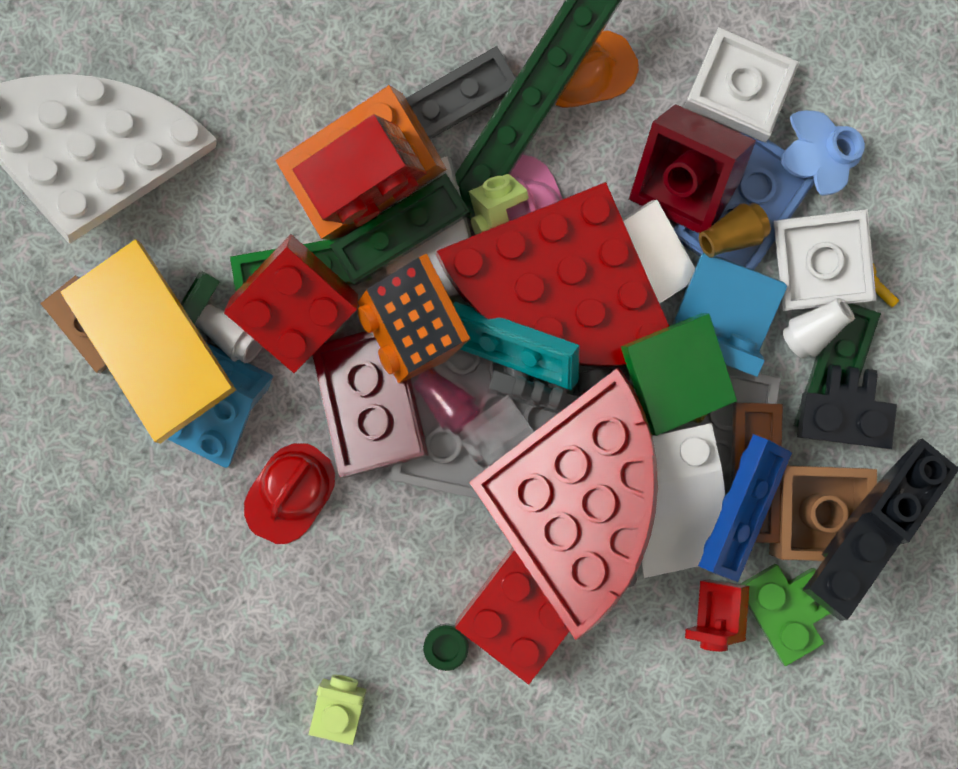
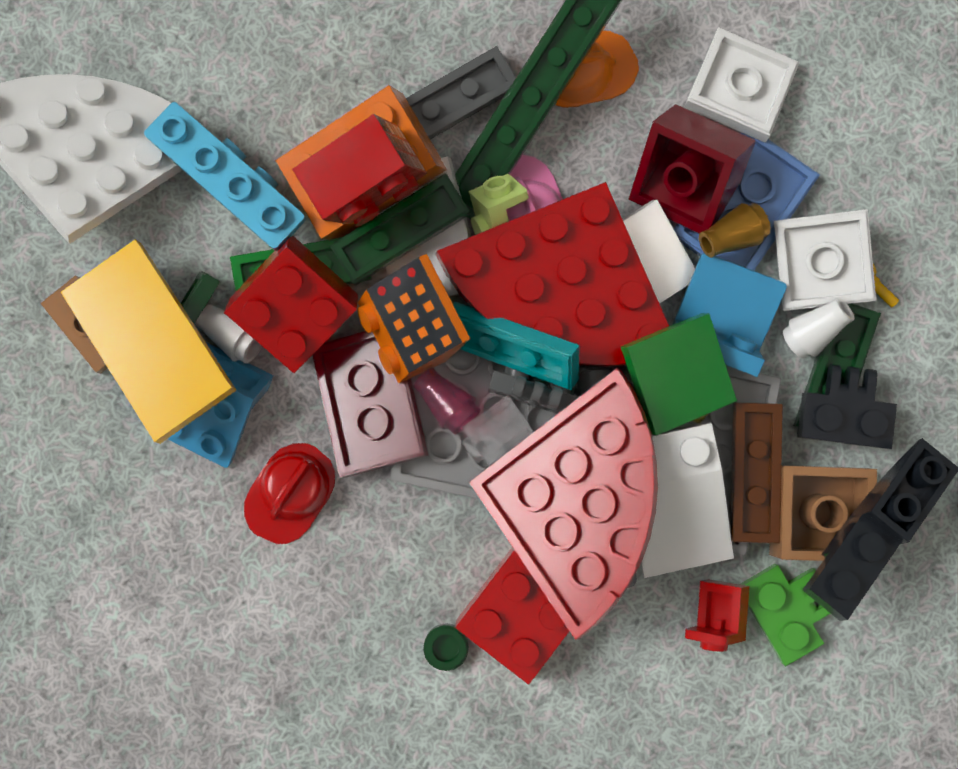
yellowish green bracket [308,674,367,745] -> none
blue plate [698,434,792,582] -> none
light blue plate [781,110,865,196] -> none
none -> medium azure bracket [144,102,306,251]

